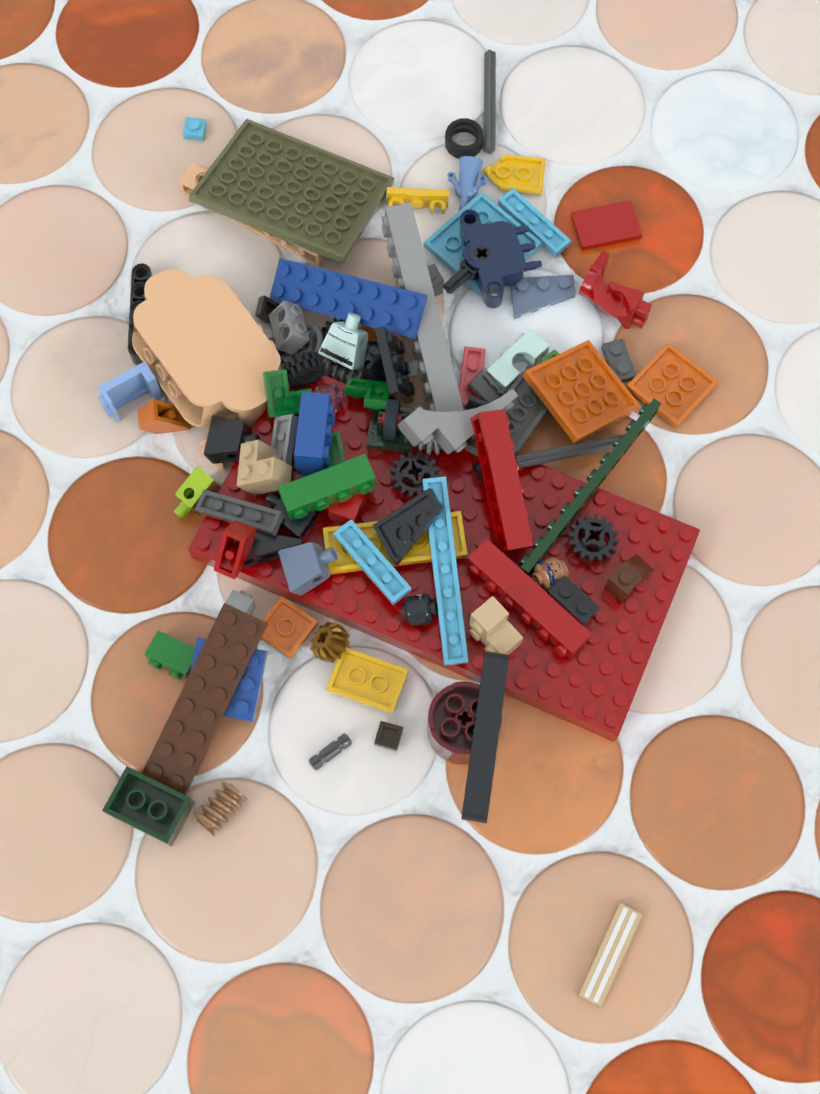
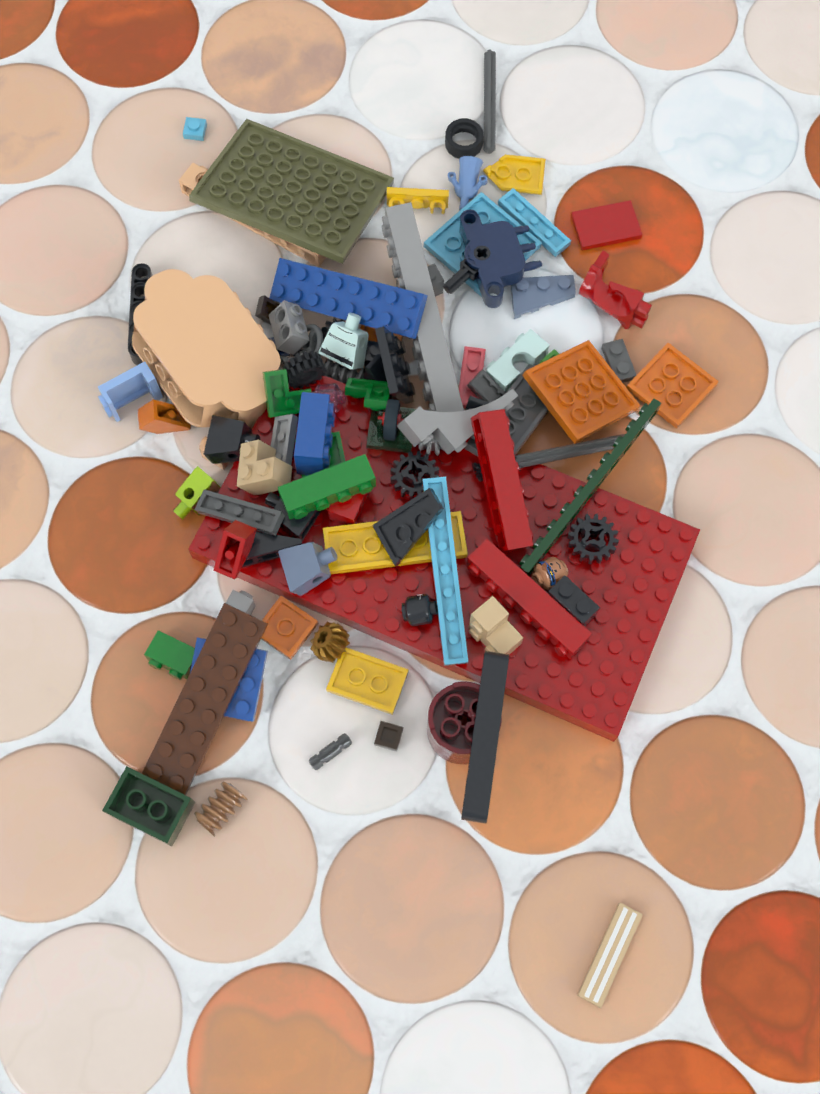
medium azure plate [333,519,412,605] -> none
reddish brown slope [605,554,654,602] -> none

